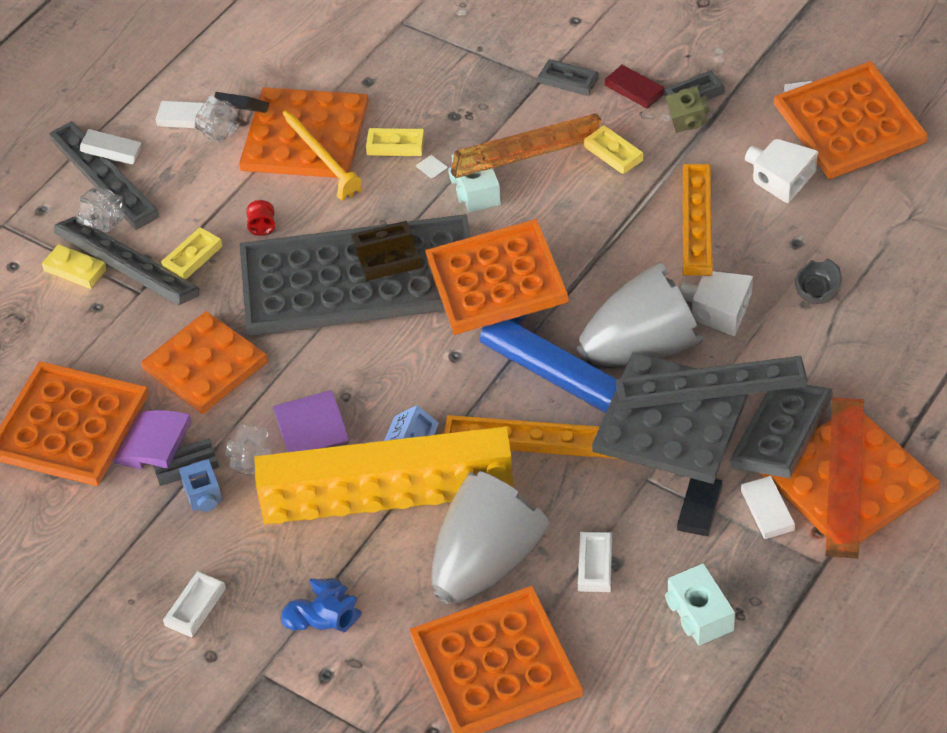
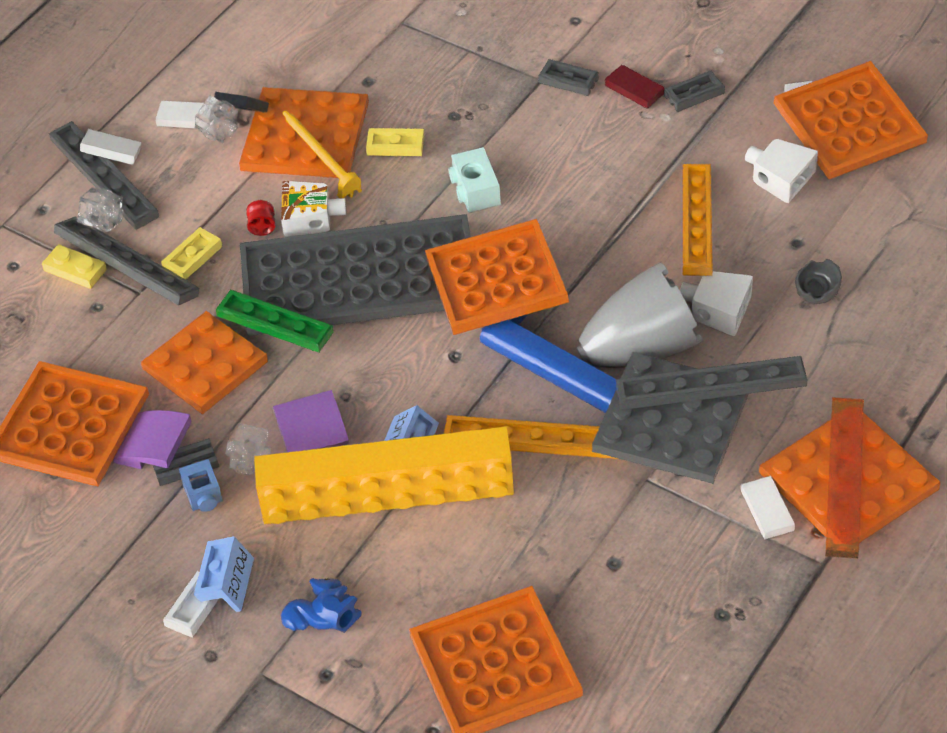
dark brown slope [351,221,423,281] -> none
white sticker [416,155,448,178] -> none
light grey cylinder [432,471,550,605] -> none
clear orange tile [450,113,602,178] -> none
white tile [578,532,612,592] -> none
light yellow plate [584,125,643,175] -> none
olive brick [665,87,710,133] -> none
light aqua brick [665,564,735,646] -> none
black tile [677,478,723,537] -> none
dark grey tile [730,385,833,478] -> none
none -> light blue panel [194,536,254,612]
none -> green tile [216,289,334,353]
none -> white torso [281,181,346,237]

